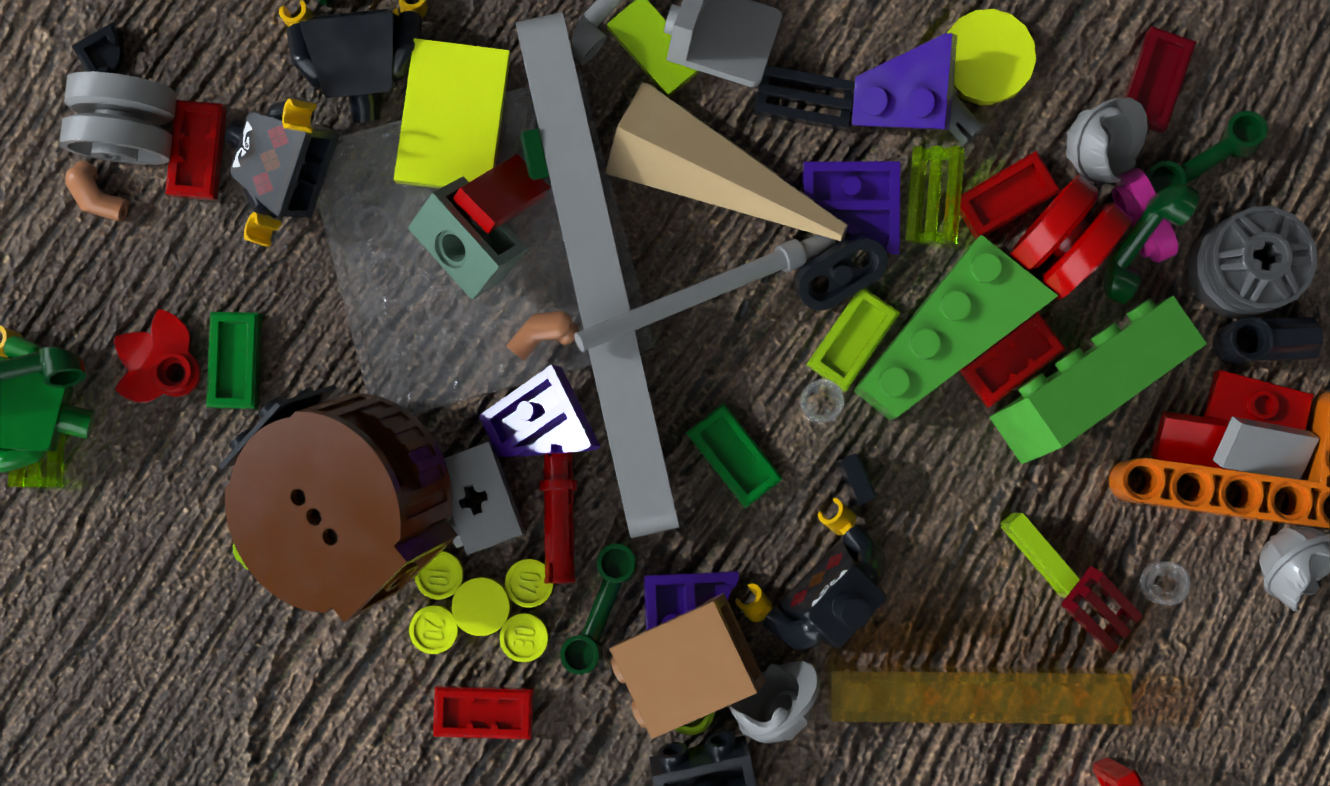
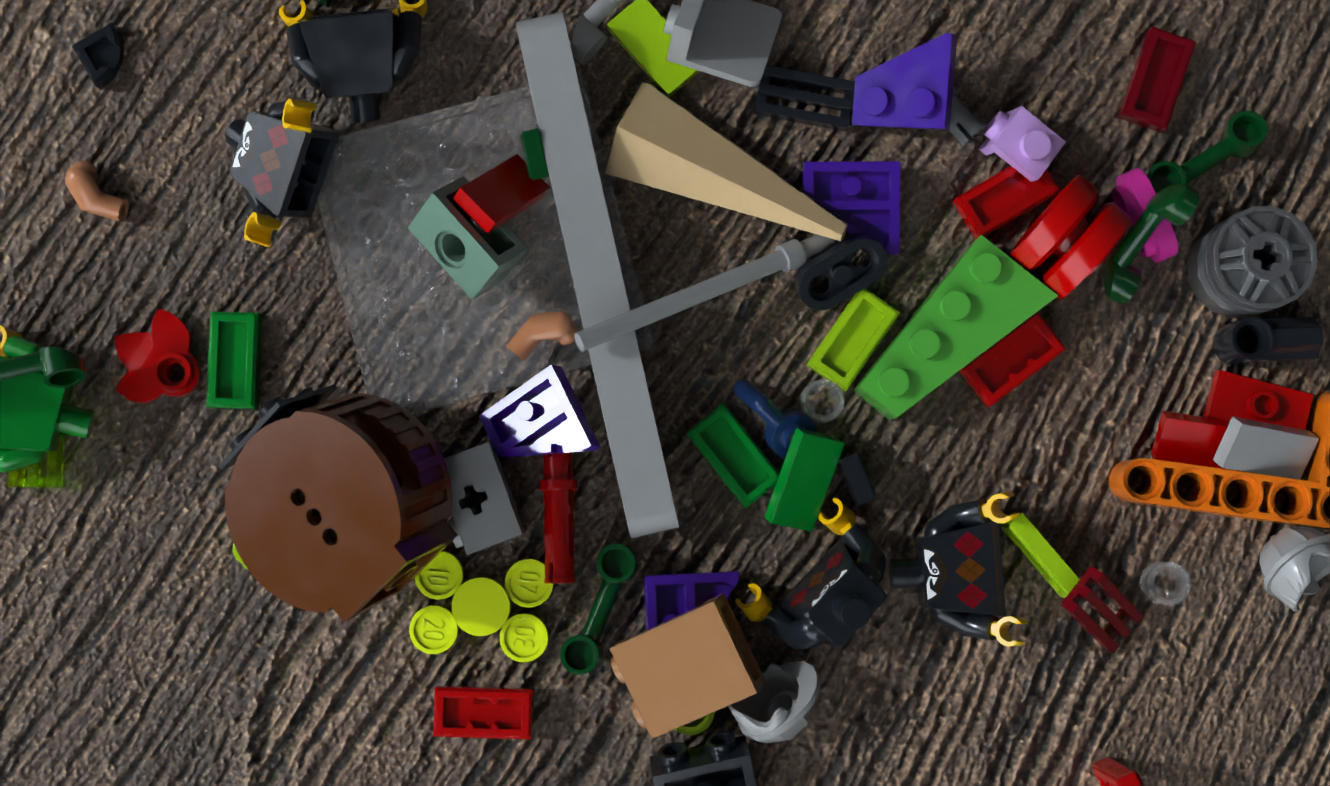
light grey wheel [59,71,177,165] -> none
red plate [165,100,227,201] -> none
neon yellow tile [394,38,511,189] -> none
clear yellow brick [826,666,1132,725] -> none
clear neon green tile [906,146,965,244] -> none
neon yellow tile [947,9,1036,106] -> none
bright green wedge [989,296,1207,464] -> none
light grey piece [1066,97,1148,185] -> none
none -> dark blue plate [734,380,817,459]
none -> green tile [764,427,845,532]
none -> black torso [889,491,1028,647]
none -> lavender bracket [979,106,1066,182]

